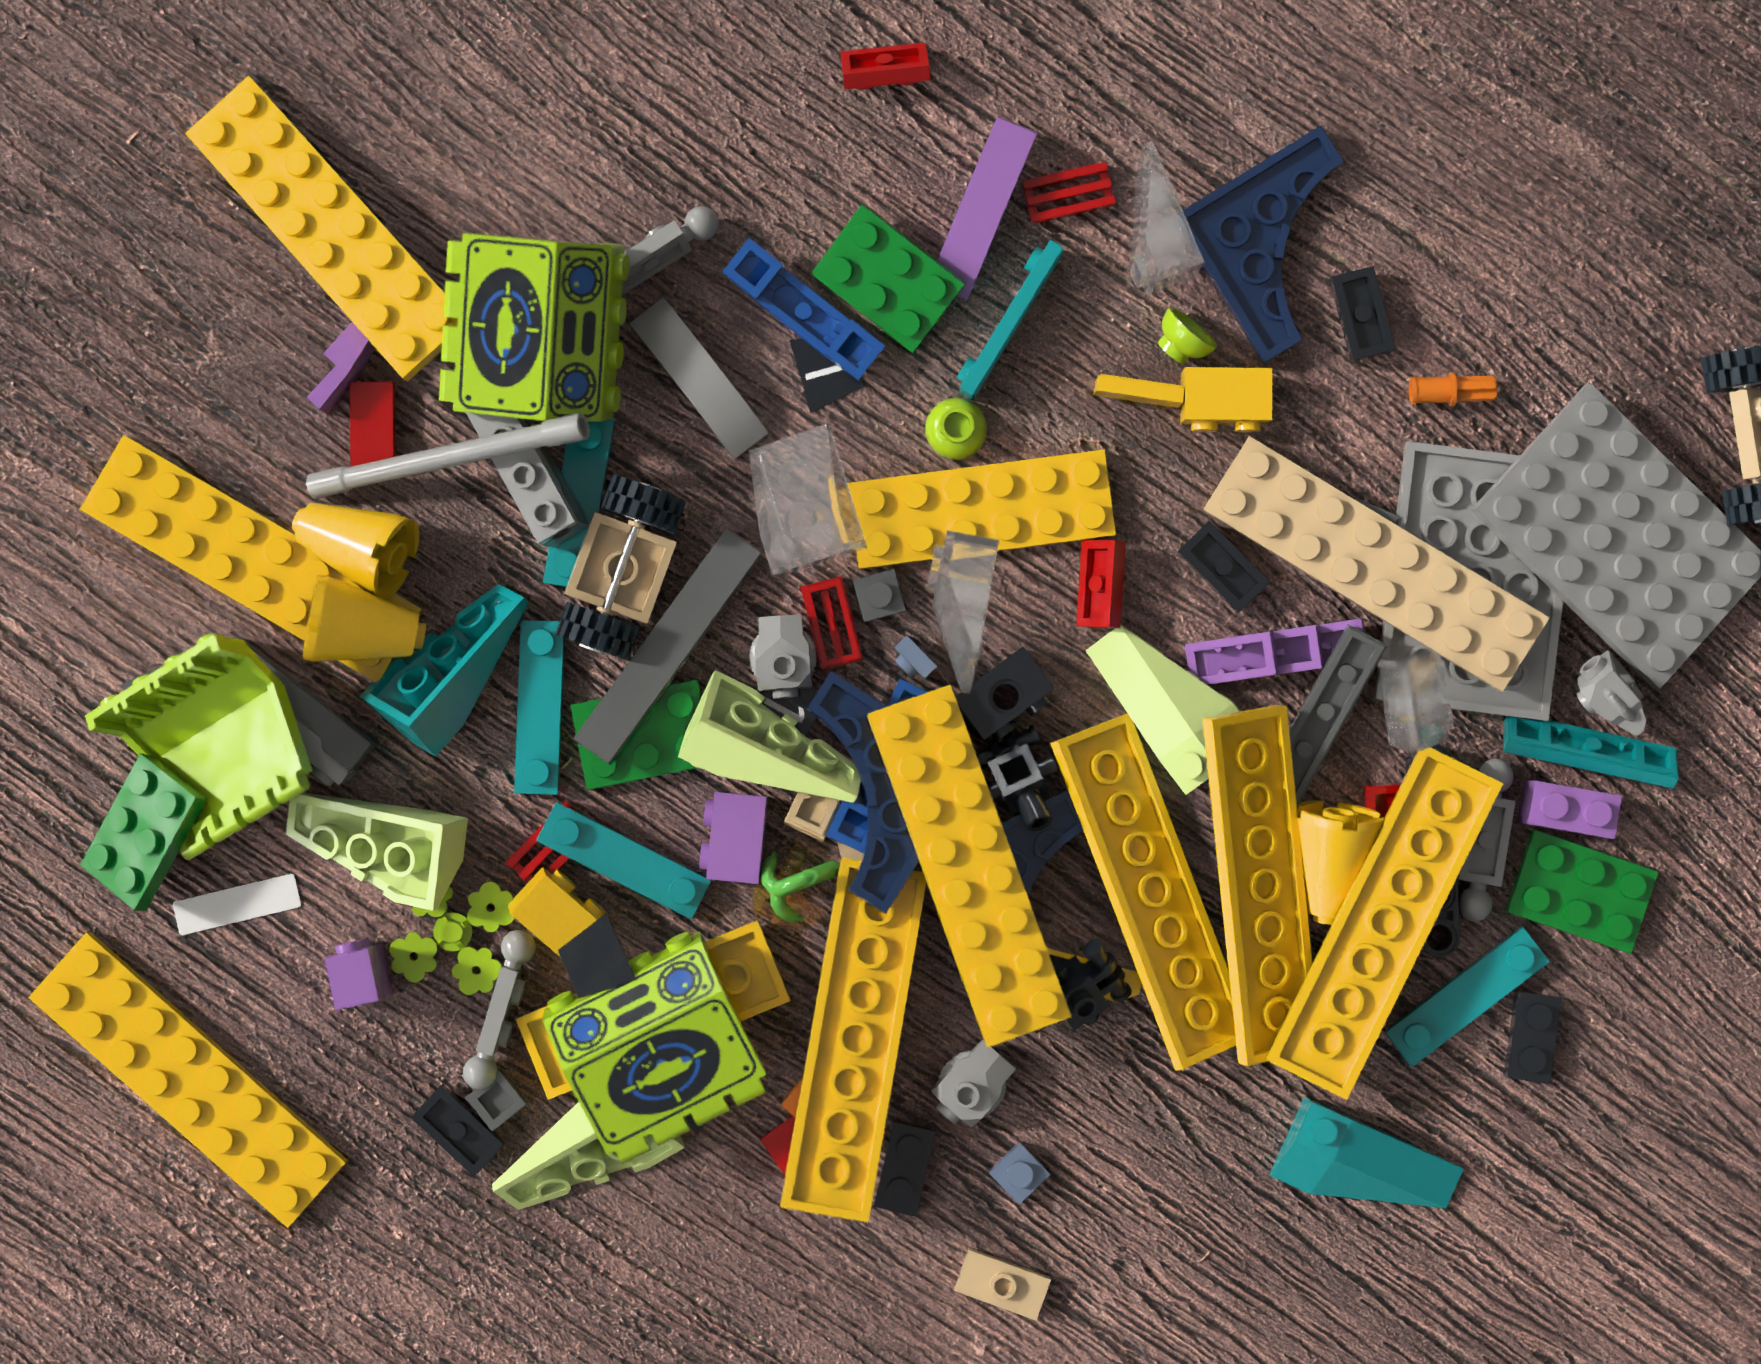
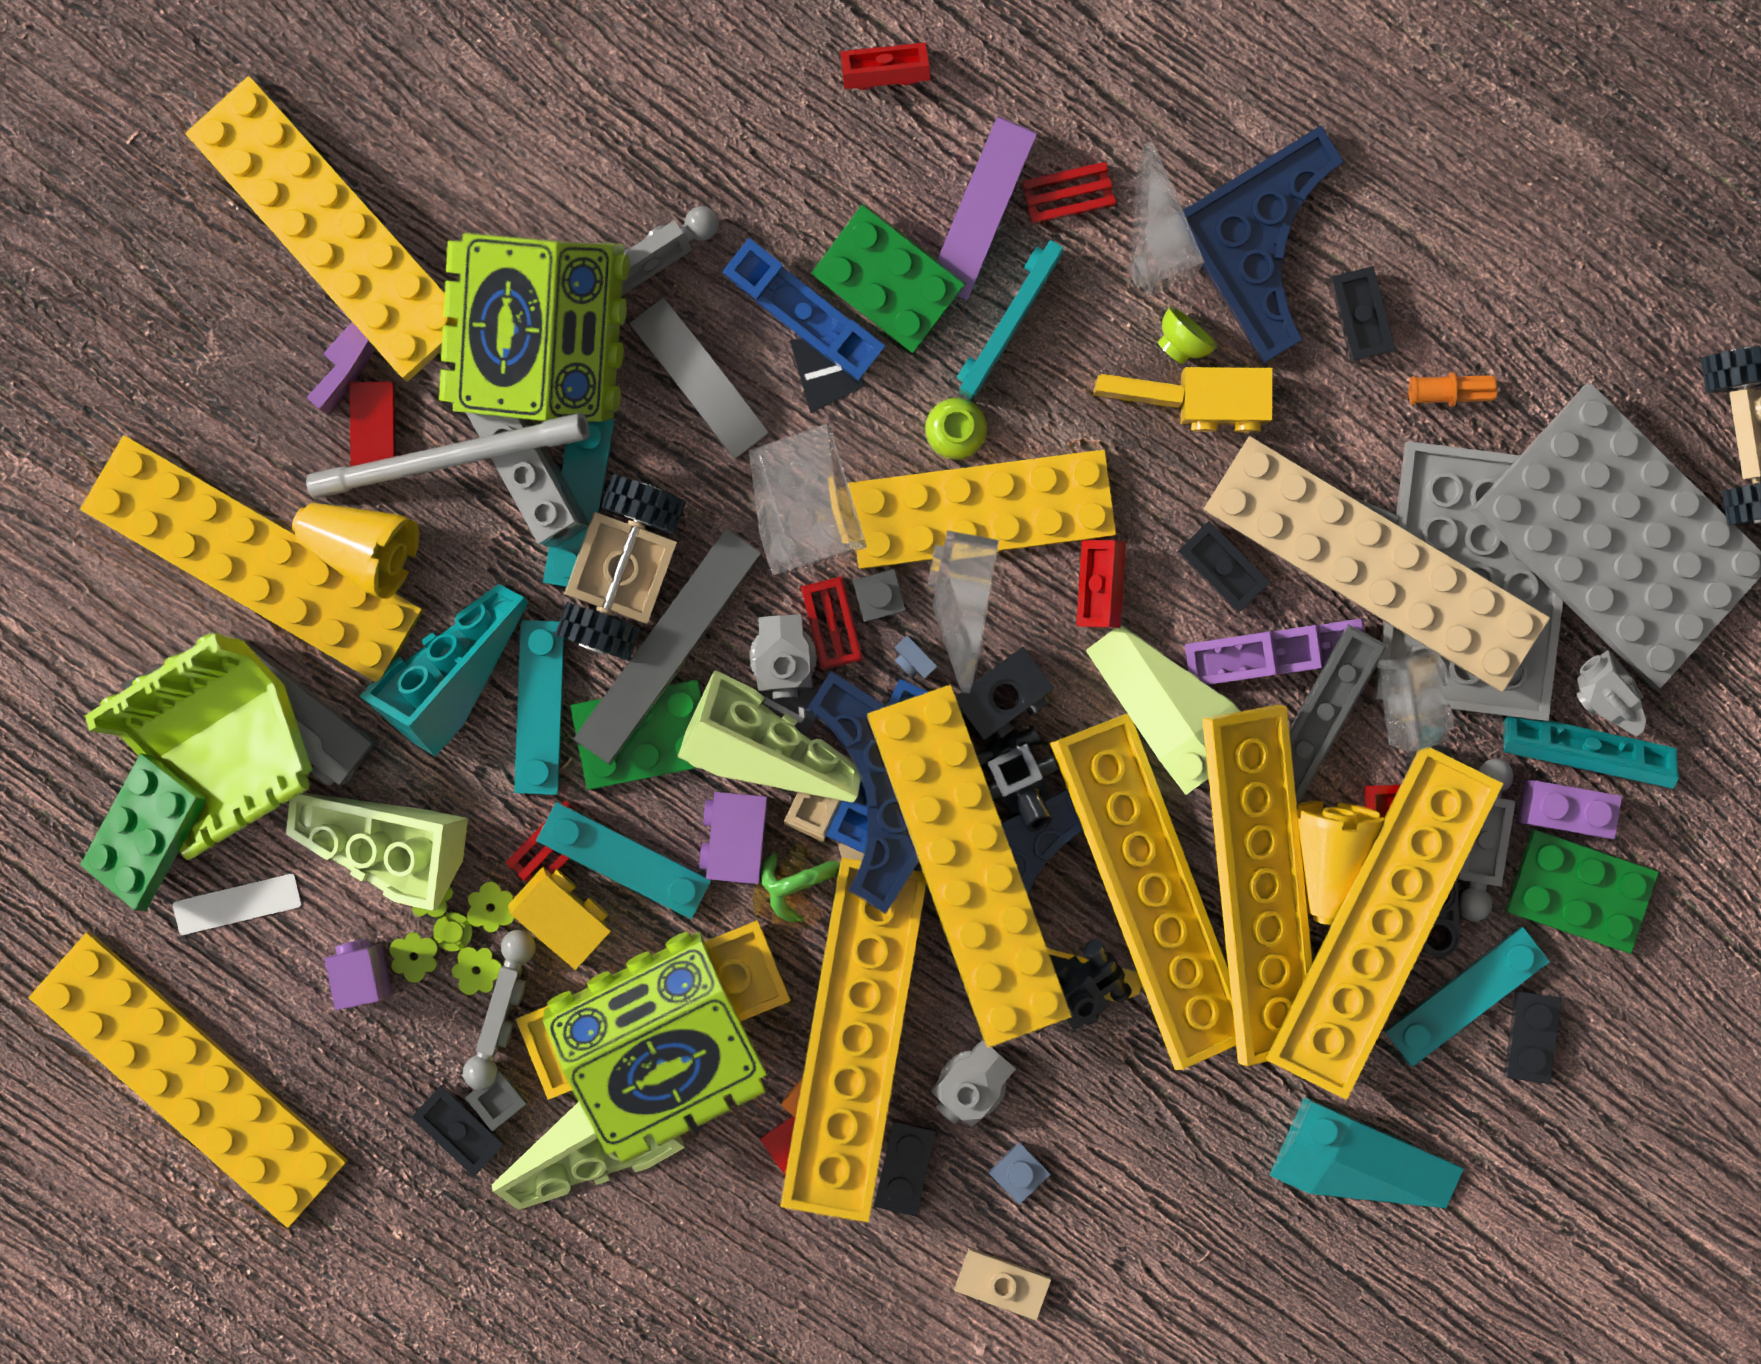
yellow cone [302,574,426,662] -> none
black sticker [558,914,636,998] -> none

